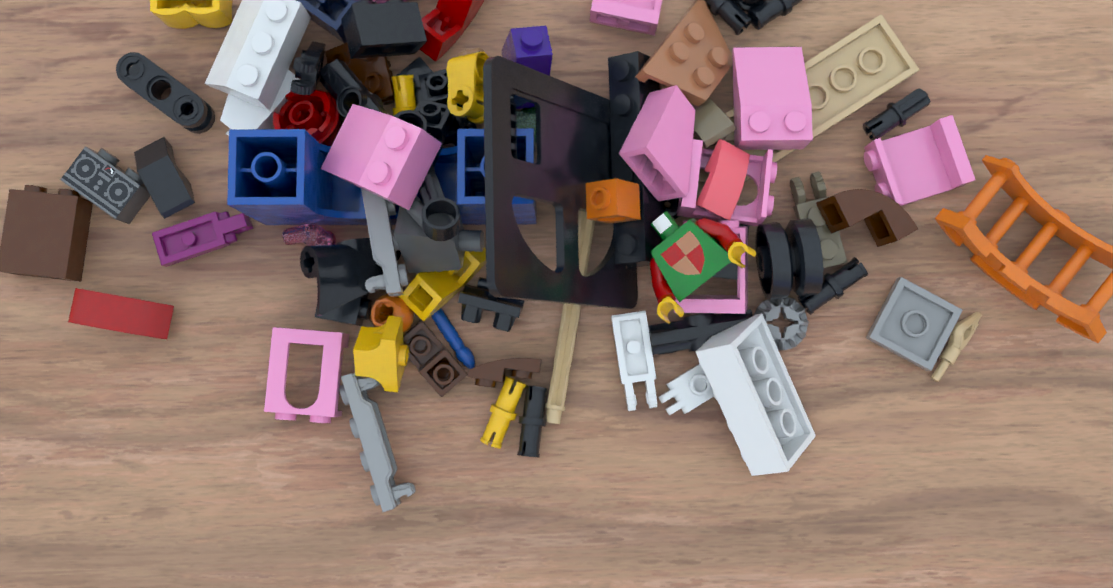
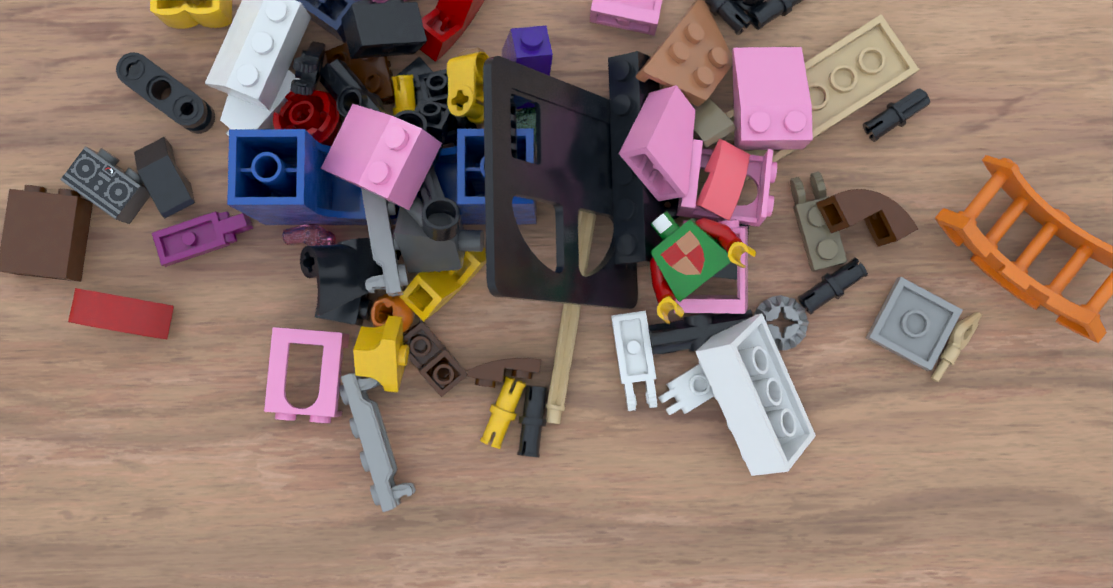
blue piece [431,308,475,369] -> none
black hips [458,277,525,332] -> none
orange brick [586,178,641,224] -> none
black wheel [755,218,824,301] -> none
bright pink panel [864,115,976,206] -> none

